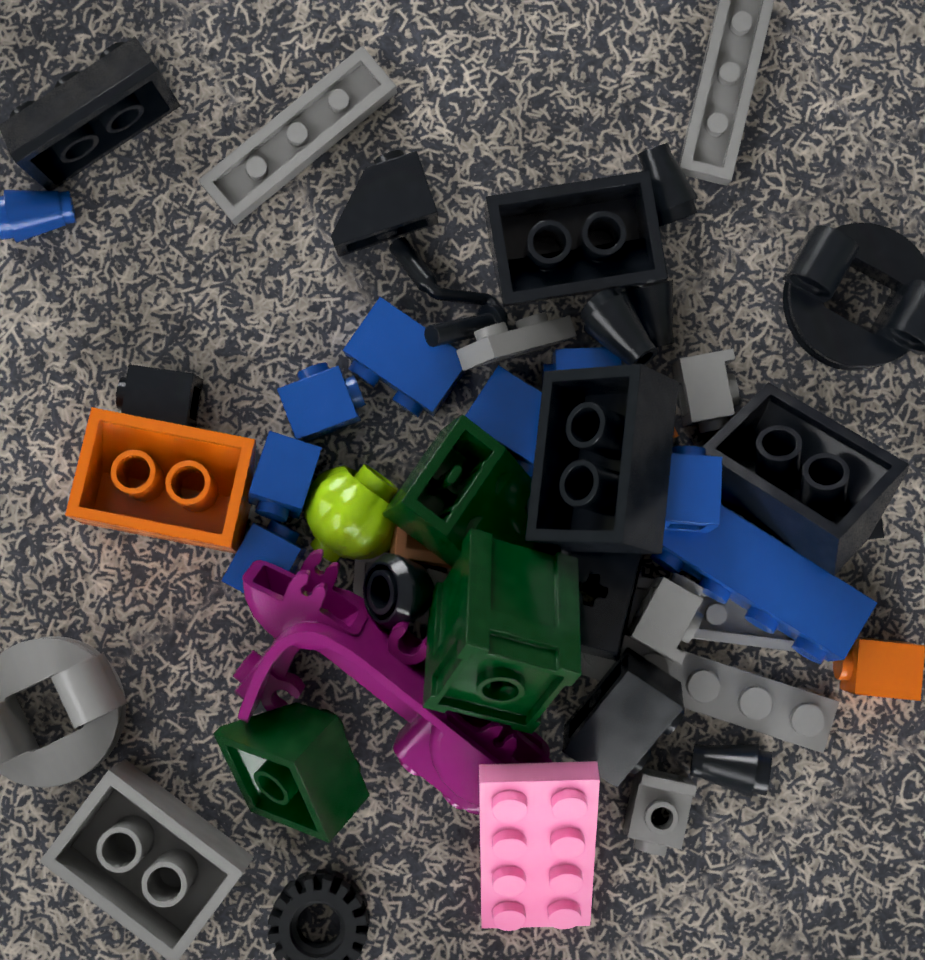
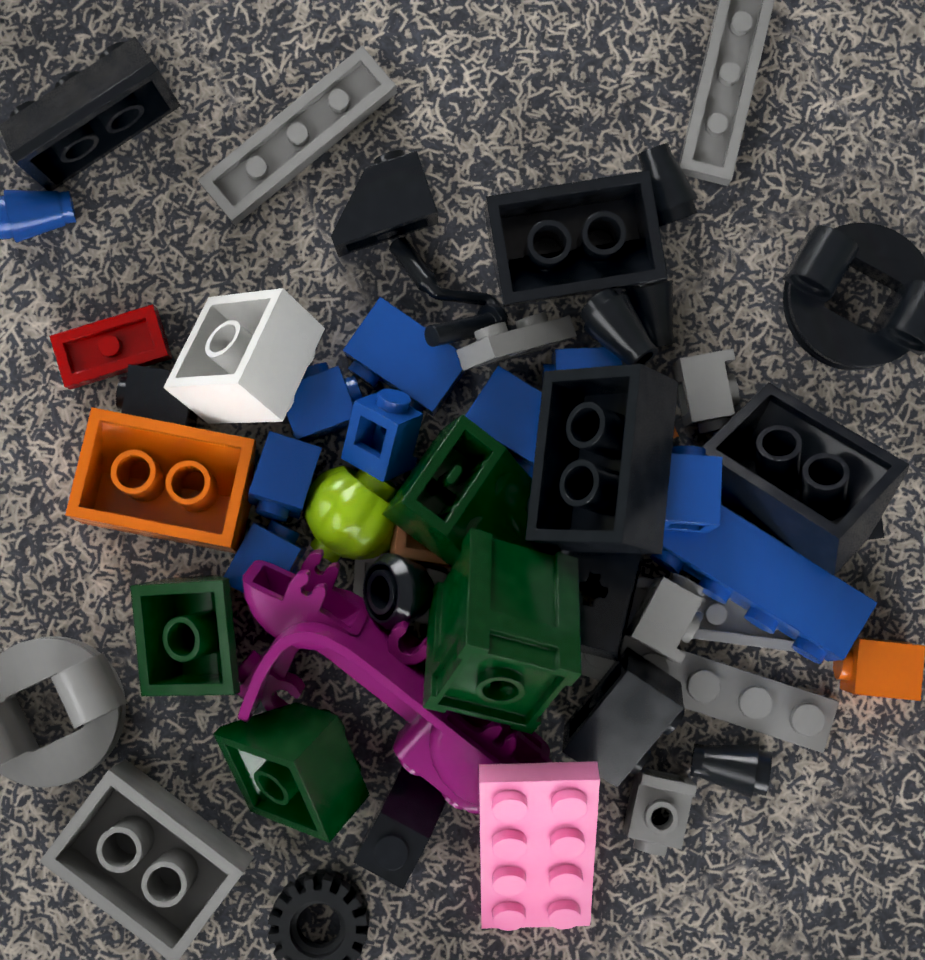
none -> red plate [49,304,172,390]
none -> dark green slope [130,575,240,696]
none -> white brick [163,288,325,424]
none -> blue brick [341,388,424,483]
none -> black slope [353,766,446,889]

